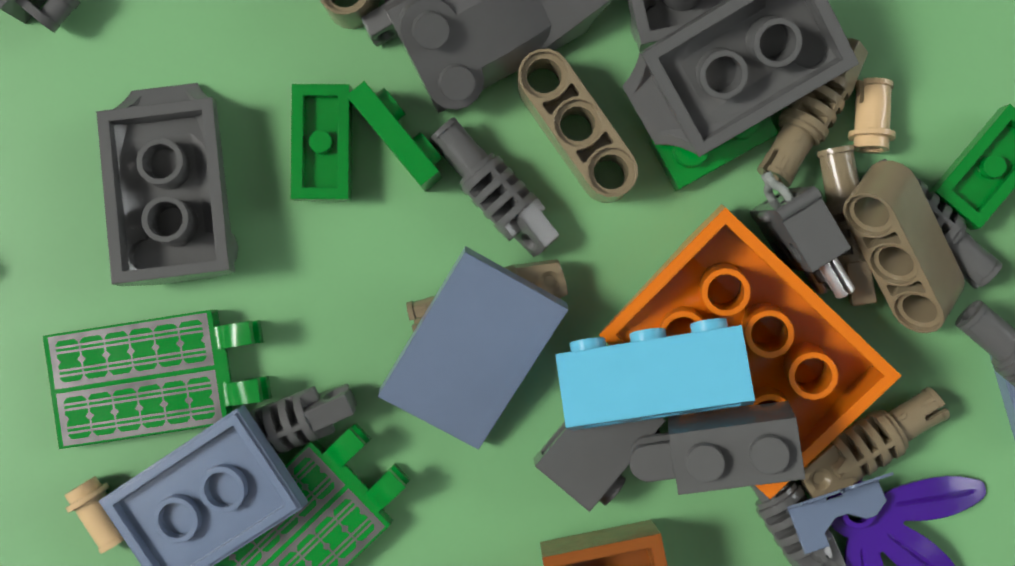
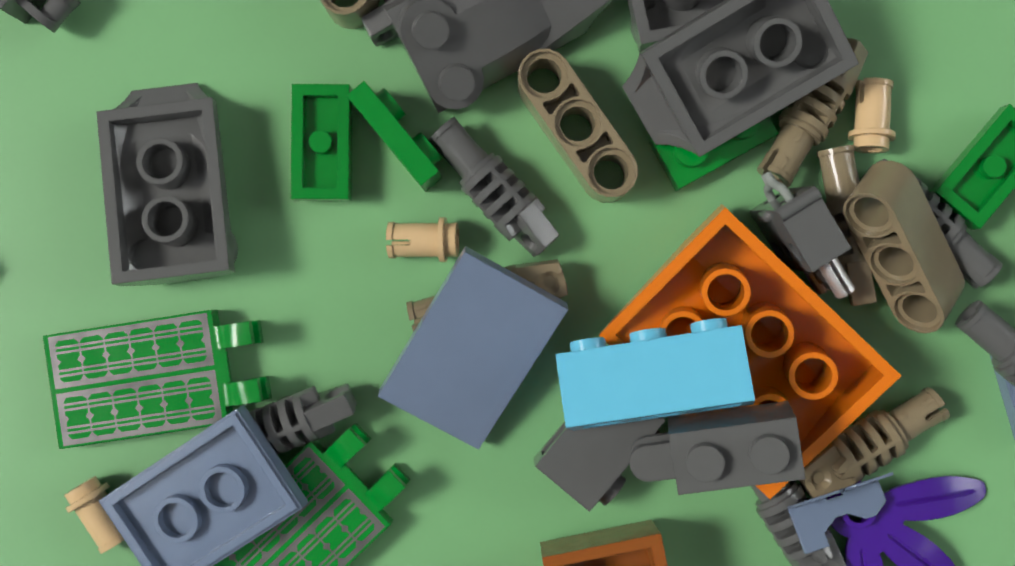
none -> tan pin [386,217,459,263]

